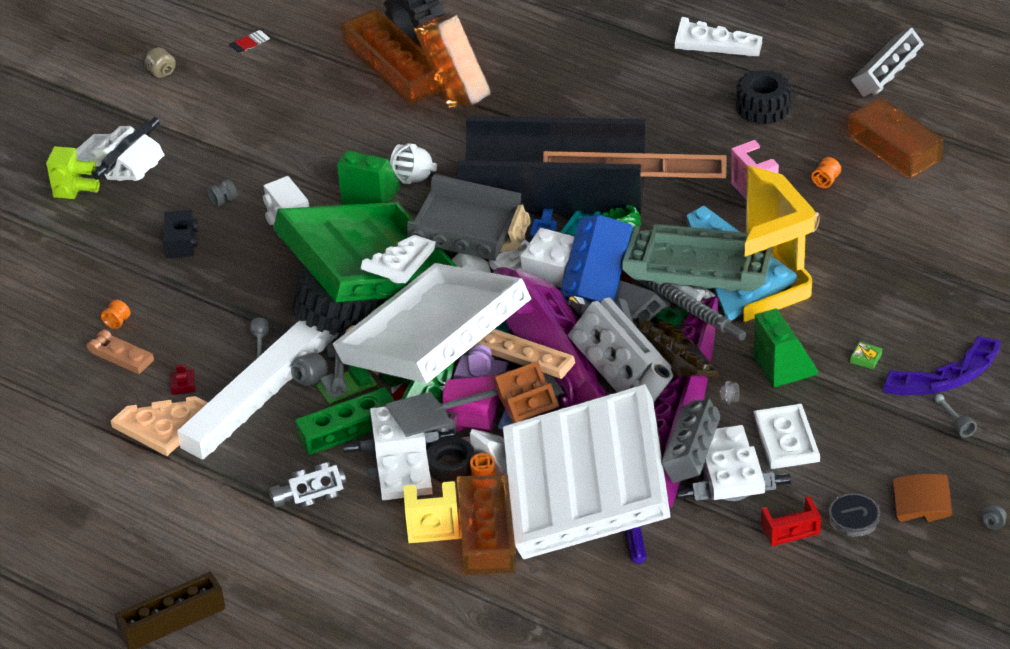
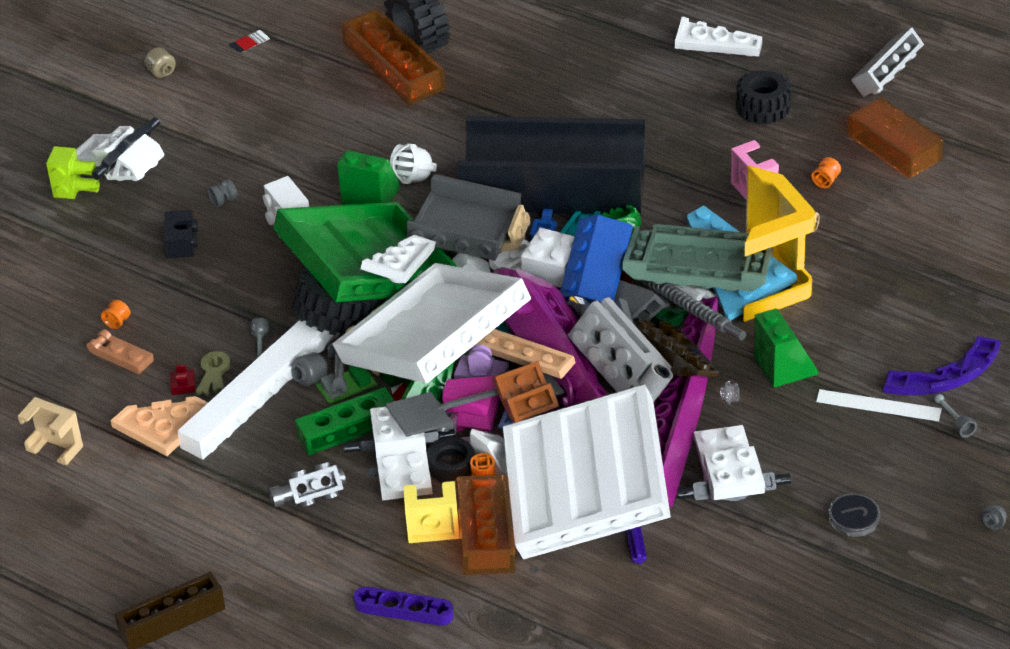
clear orange brick [414,15,491,107] -> none
nougat brick [543,151,727,179] -> none
dark grey brick [661,398,720,483] -> none
white tile [753,404,820,469] -> none
red panel [761,496,821,546] -> none
bright green tile [850,342,882,370] -> none
dark orange slope [893,474,953,523] -> none
none -> tan panel [18,397,83,466]
none -> olive piece [196,351,230,396]
none -> dark purple beam [353,587,454,625]
none -> white sticker [816,389,942,421]

